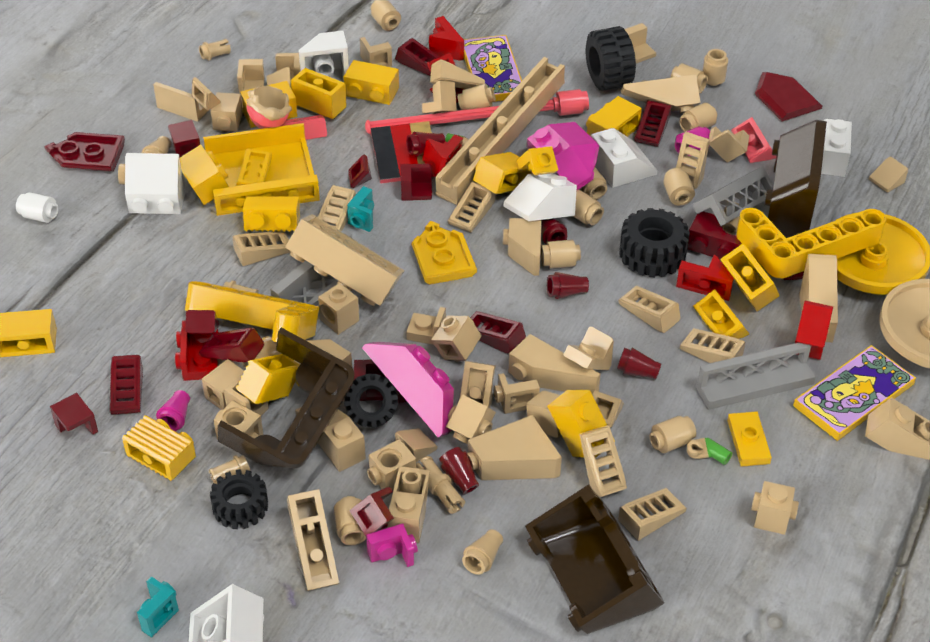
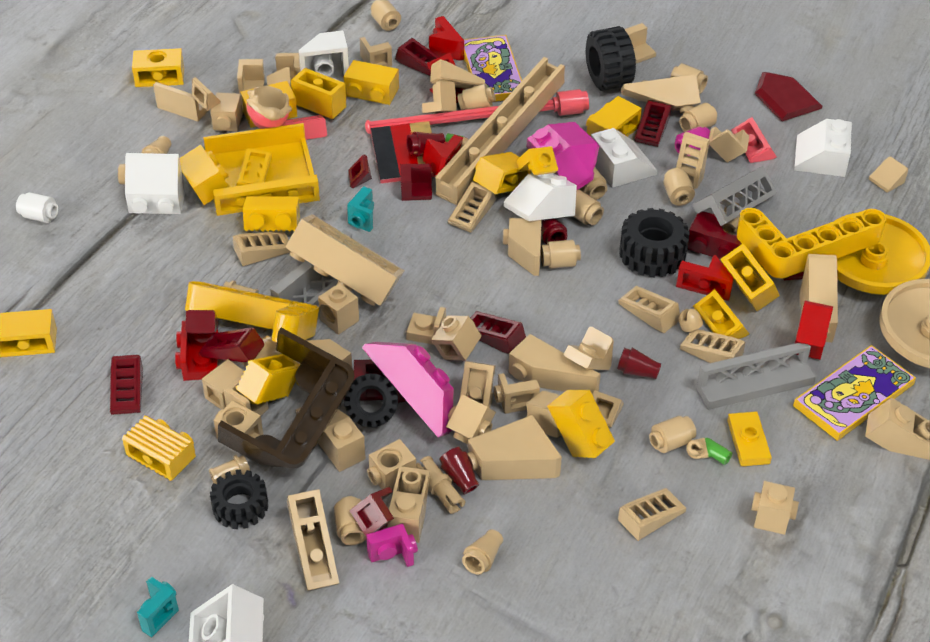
dark red tile [44,132,125,172] -> none
dark red panel [50,392,98,435] -> none
dark pink cone [156,390,190,431] -> none
panel [168,120,200,158] -> none
tan pin [199,39,231,61] -> none
tan slope [318,185,356,231] -> none
tan slope [395,428,438,462] -> none
yellow tile [411,220,477,285] -> none
dark brown windscreen [525,484,665,634] -> none
dark red cone [546,272,589,299] -> none
tan slope [579,425,627,497] -> none
tan brick [703,49,728,86] -> none
dark brown windscreen [765,120,827,238] -> none
none -> yellow brick [132,48,184,87]
none -> tan hinge [679,308,703,332]

